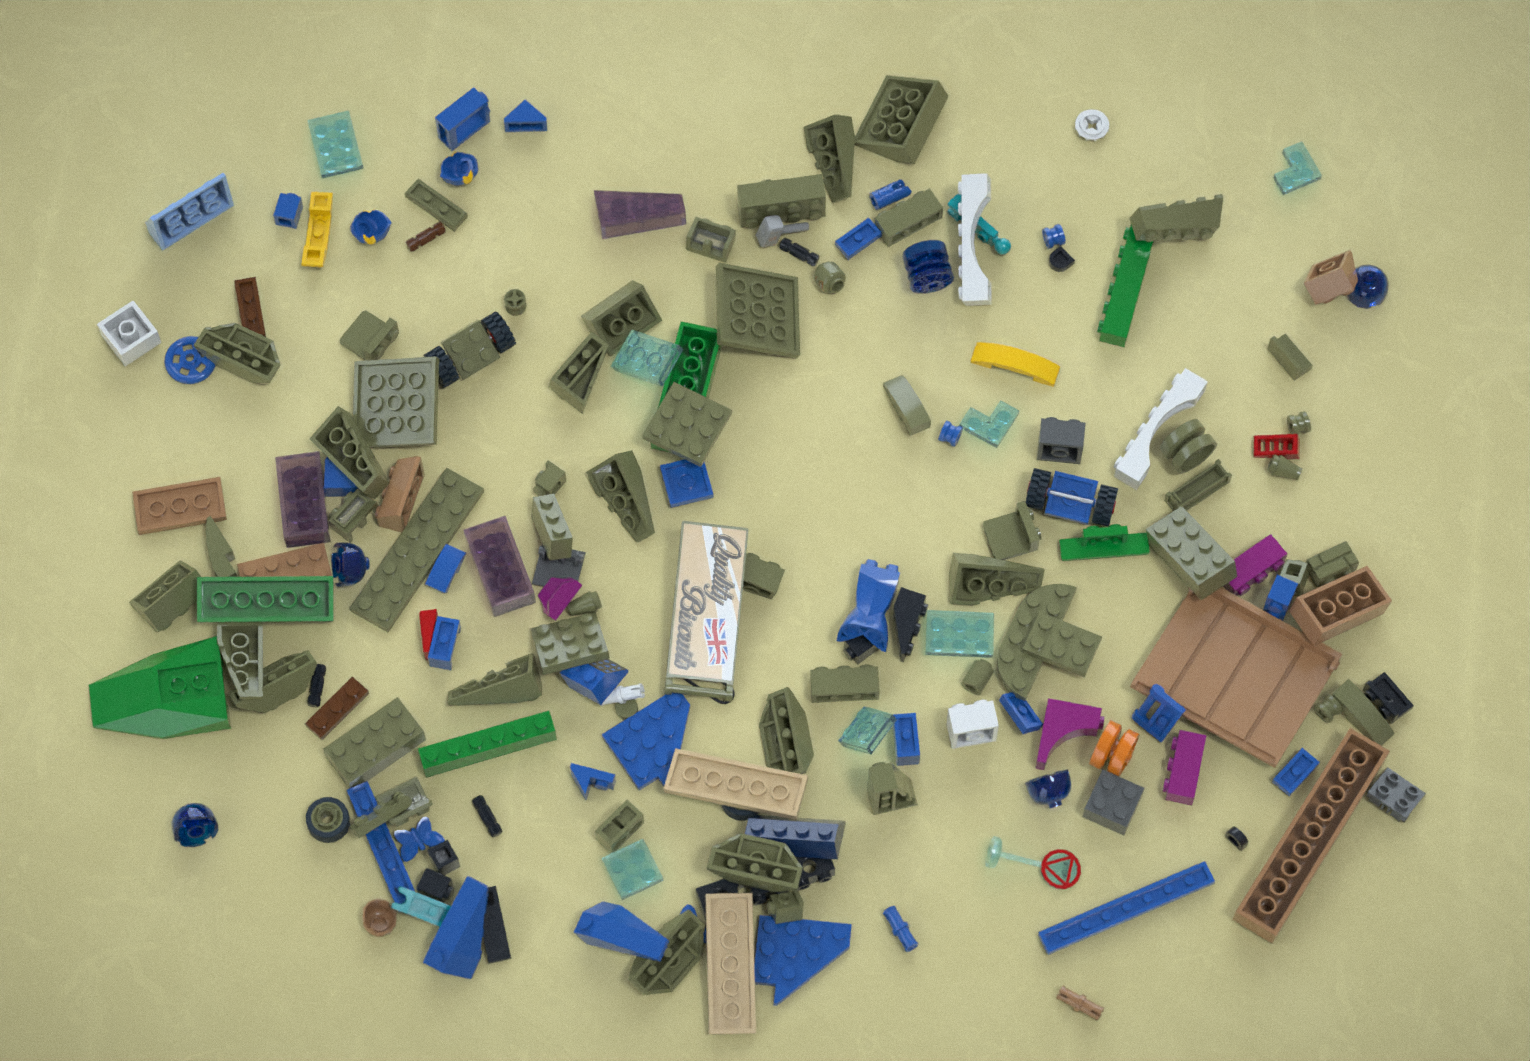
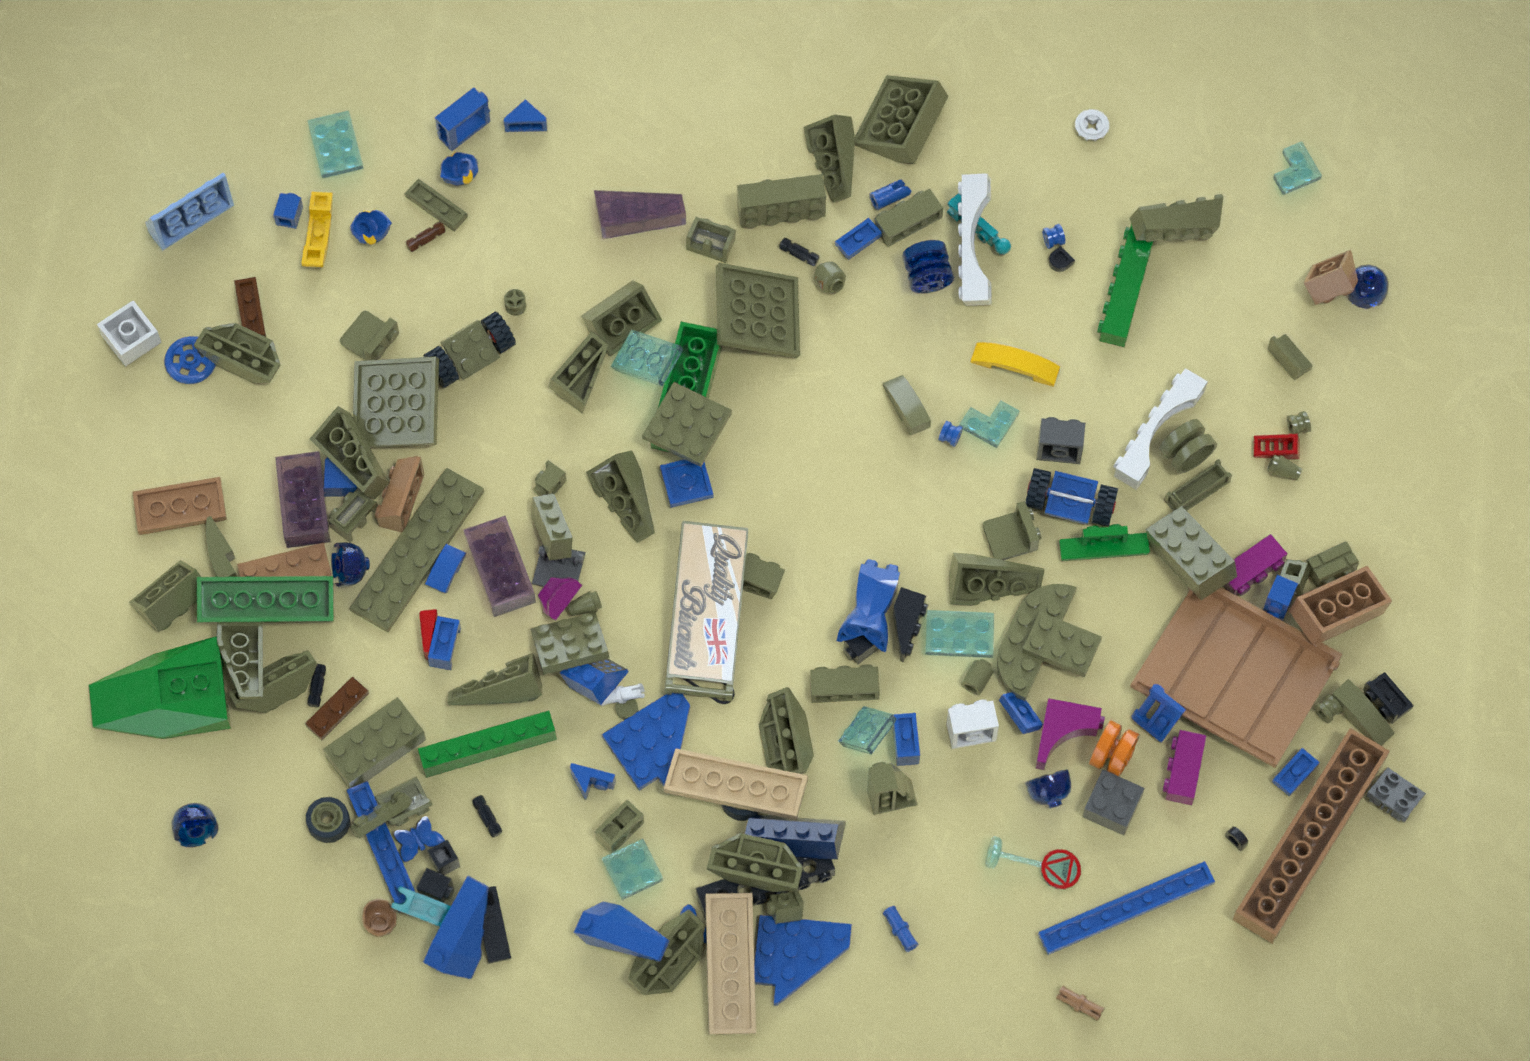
light grey piece [756,215,809,247] -> none

